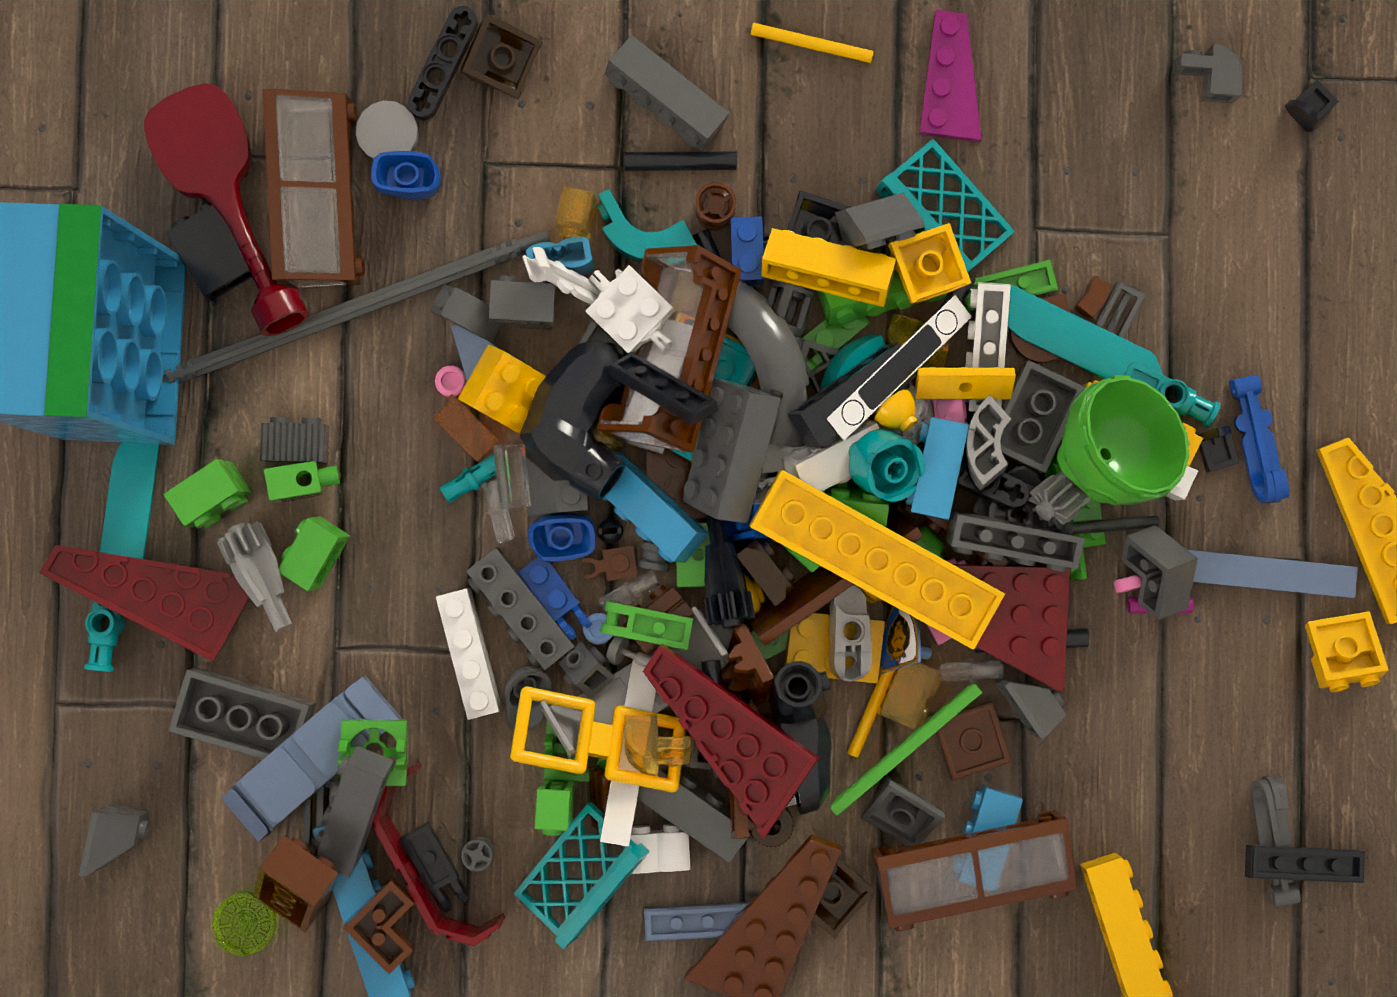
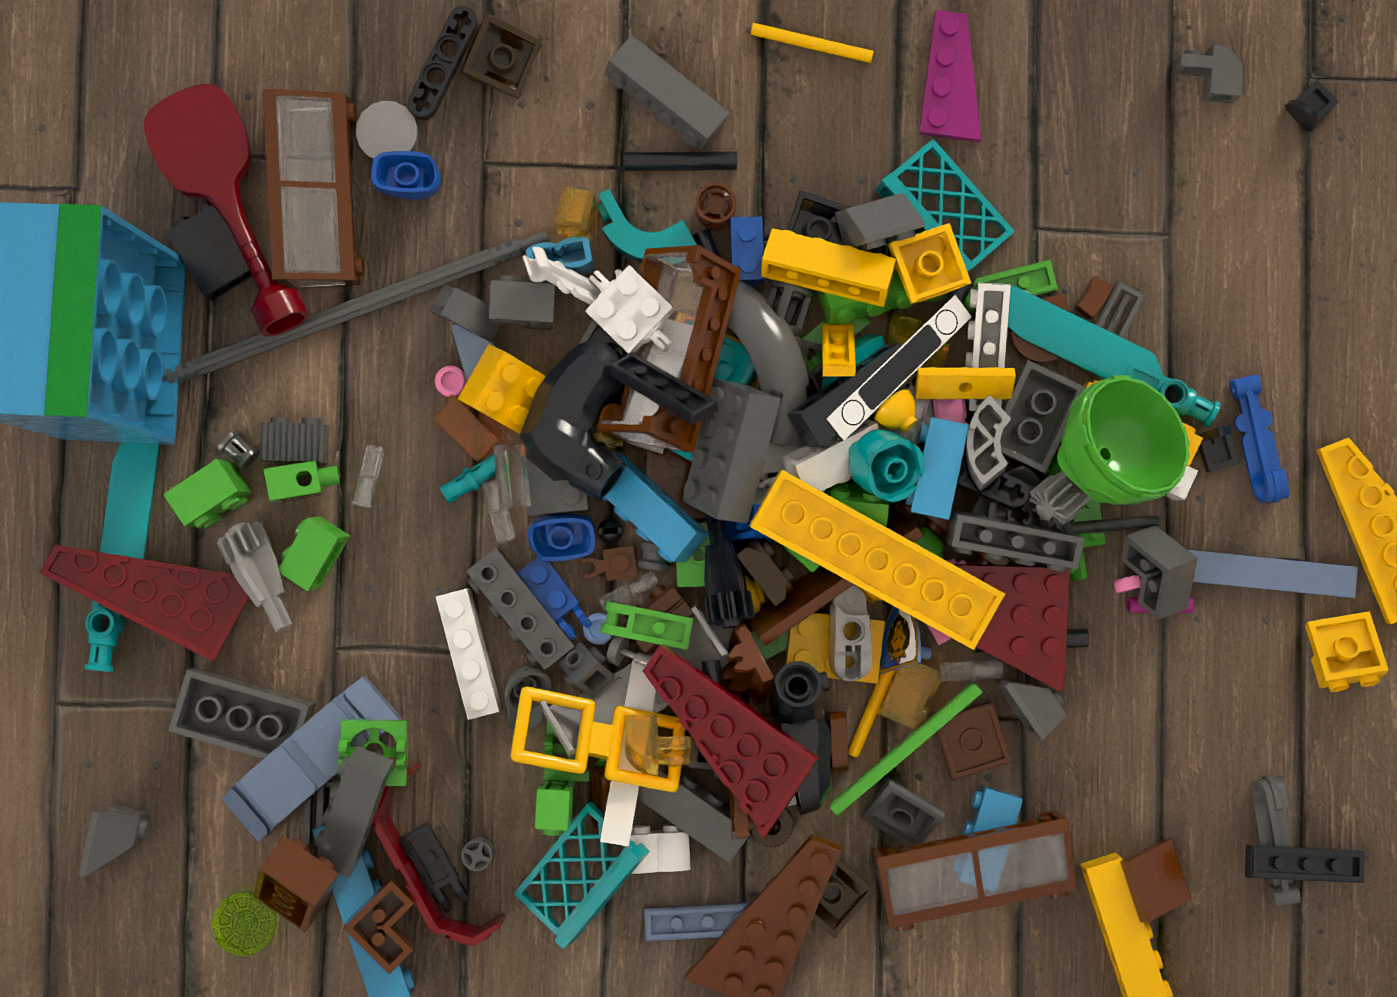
none -> dark grey bush [217,429,260,471]
none -> clear axle [352,445,385,508]
none -> yellow tile [822,323,856,376]
none -> reddish brown beam [829,711,848,772]
none -> reddish brown tile [1120,839,1191,922]

